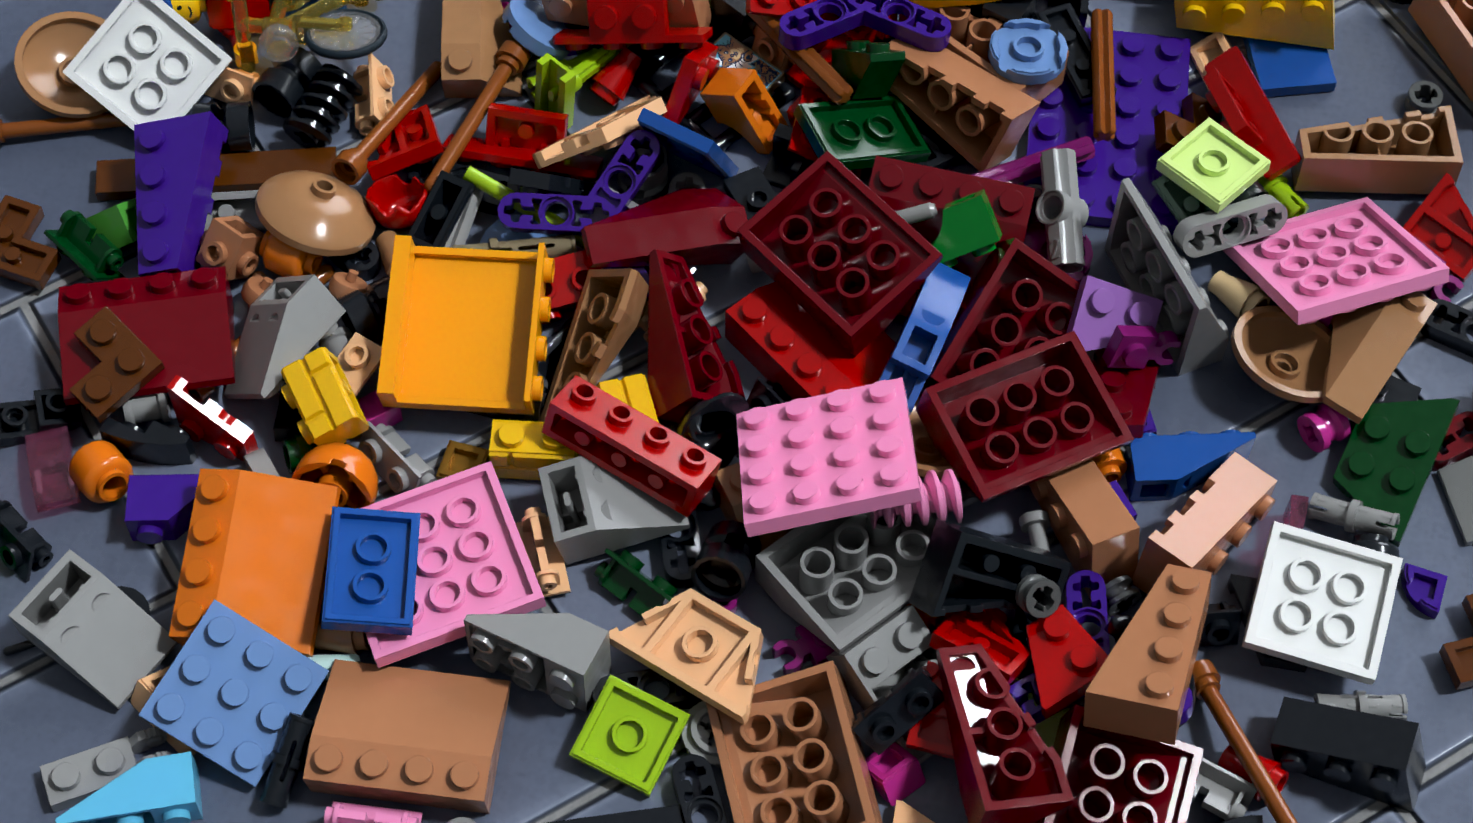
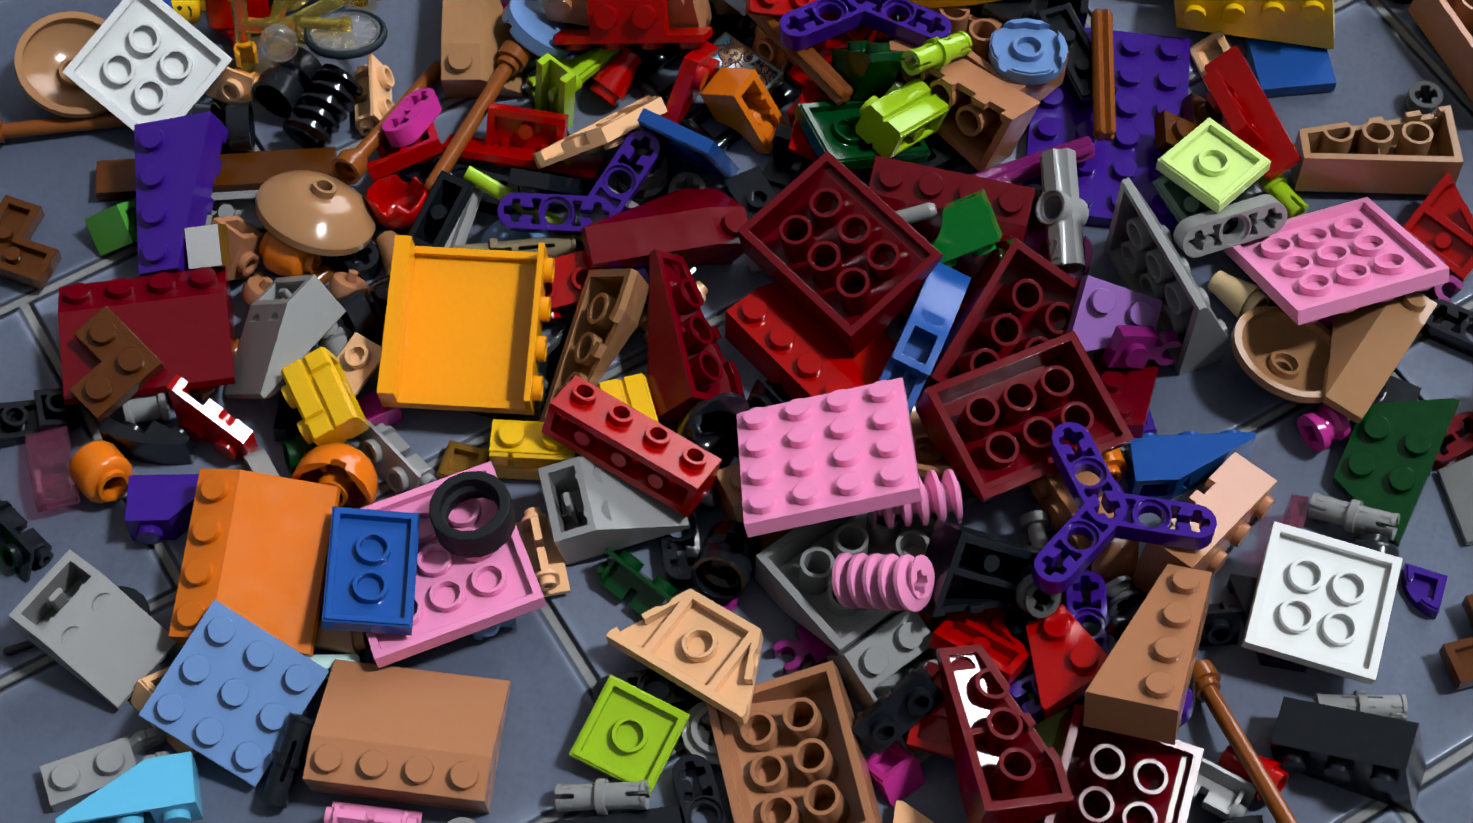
dark green hinge [44,210,125,282] -> none
light grey slope [464,613,612,712] -> none
none -> white tile [184,224,231,269]
none -> dark pink beam [382,88,442,148]
none -> black tyre [429,471,516,558]
none -> light grey pin [555,778,650,815]
none -> bright pink piece [832,552,935,612]
none -> lime brick [855,78,949,158]
none -> lime pin [901,31,972,76]
none -> dark purple piece [1032,422,1217,594]

